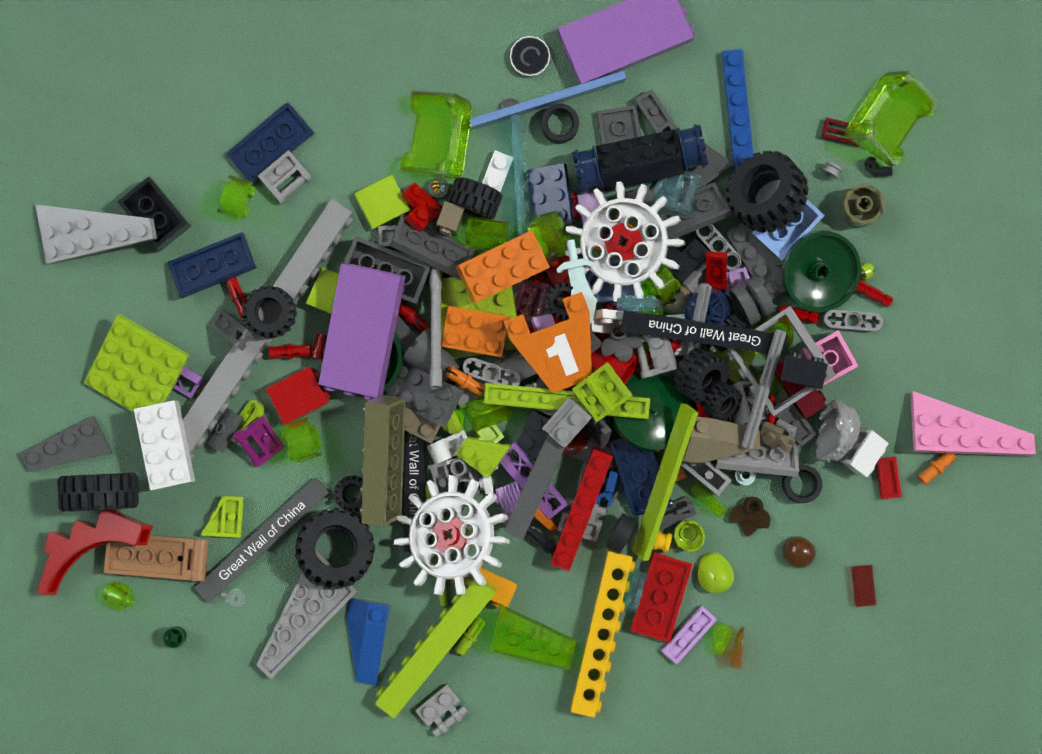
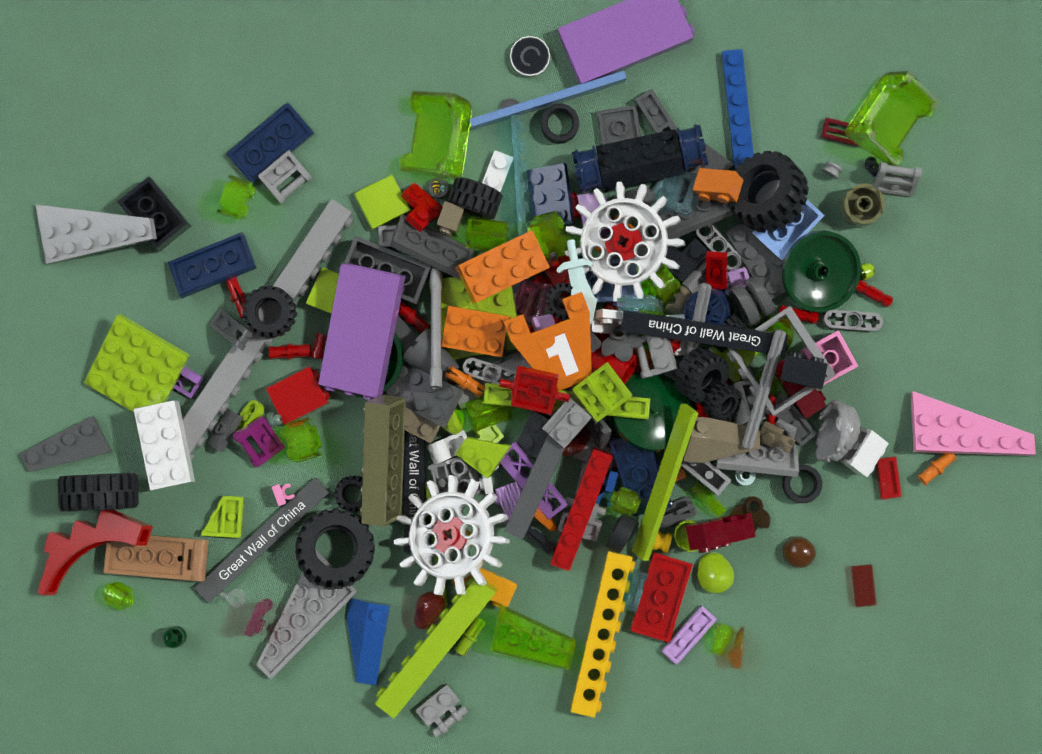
none -> clear pink plate [244,598,273,638]
none -> sand green arm [266,412,283,427]
none -> bright pink tile [272,484,295,506]
none -> clear red hat [414,591,445,630]
none -> red plate [499,365,570,415]
none -> clear neon green head [610,487,641,516]
none -> dark red wedge [686,513,756,553]
none -> orange brick [693,168,743,204]
none -> light grey plate [873,162,922,197]

